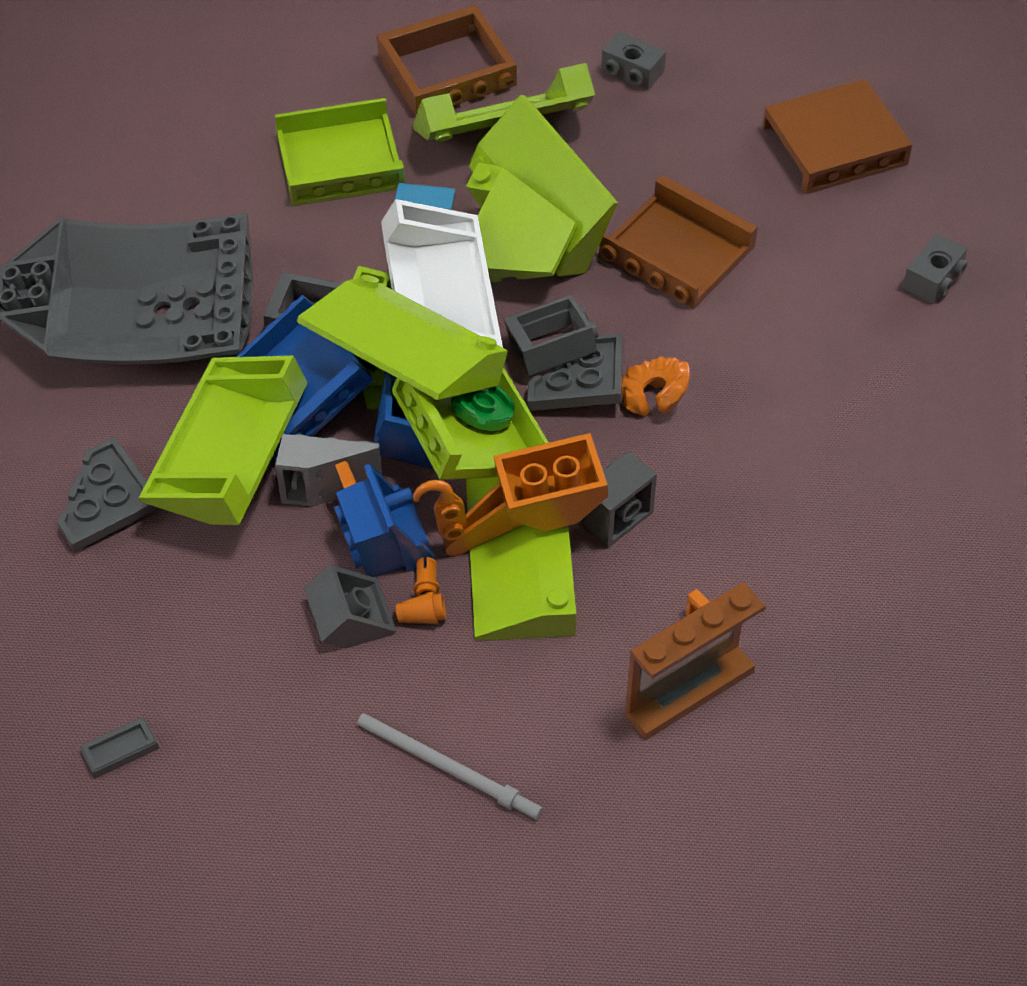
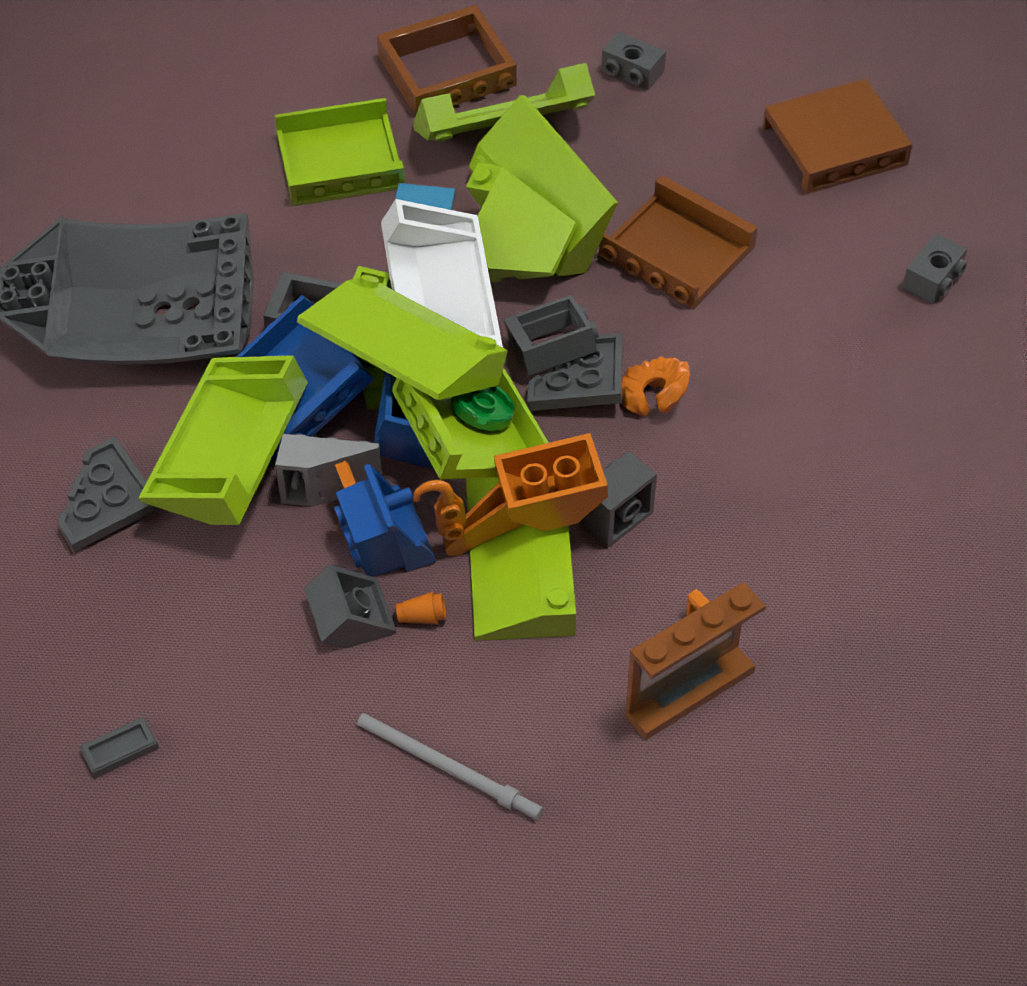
orange pin [413,557,440,596] -> none

